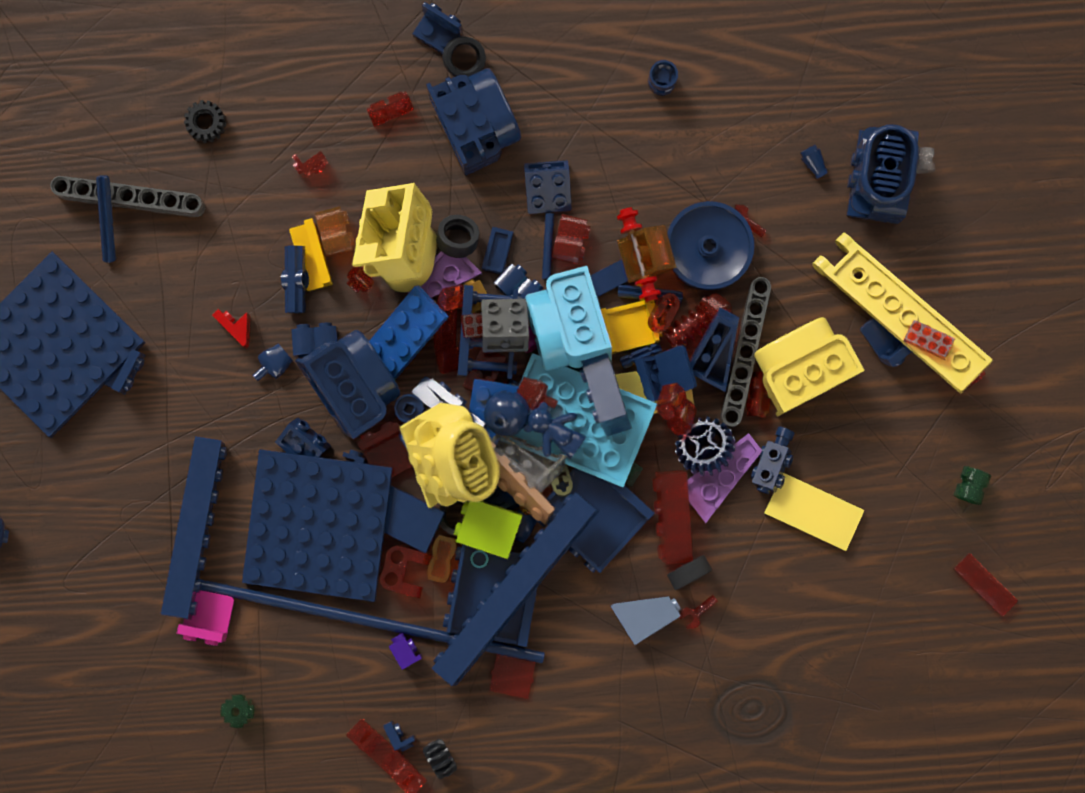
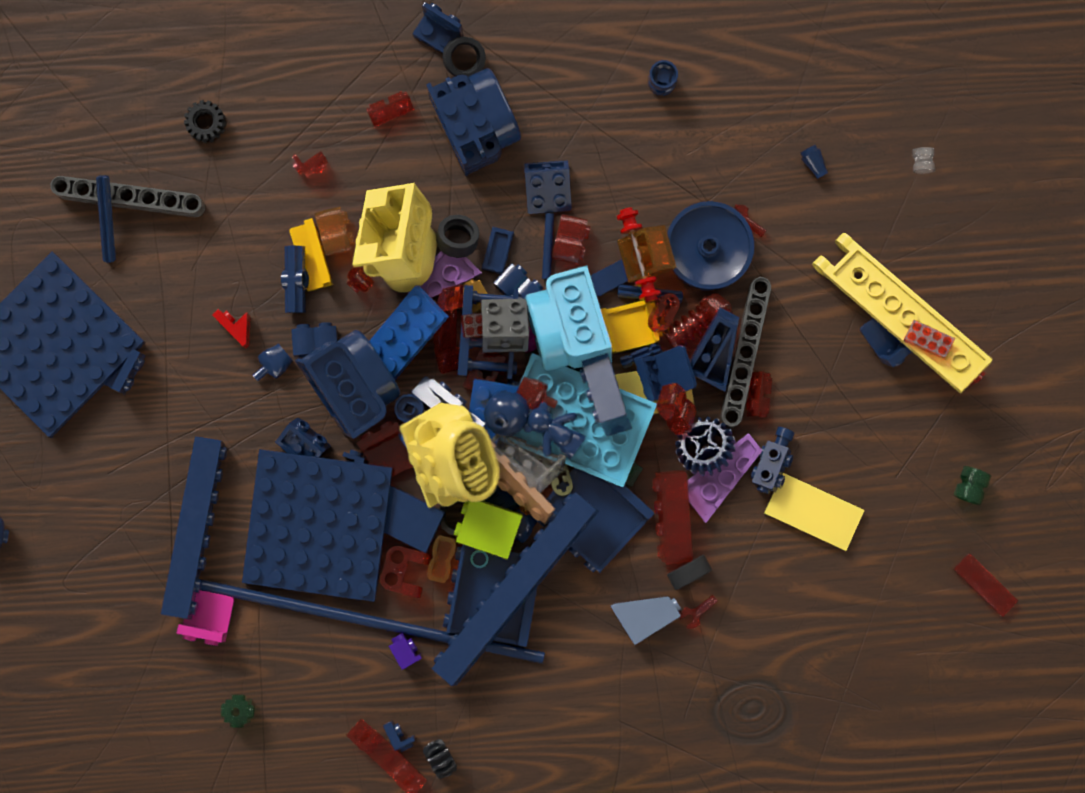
clear red piece [489,654,536,699] -> none
light yellow brick [754,317,864,417] -> none
dark blue brick [847,124,919,224] -> none

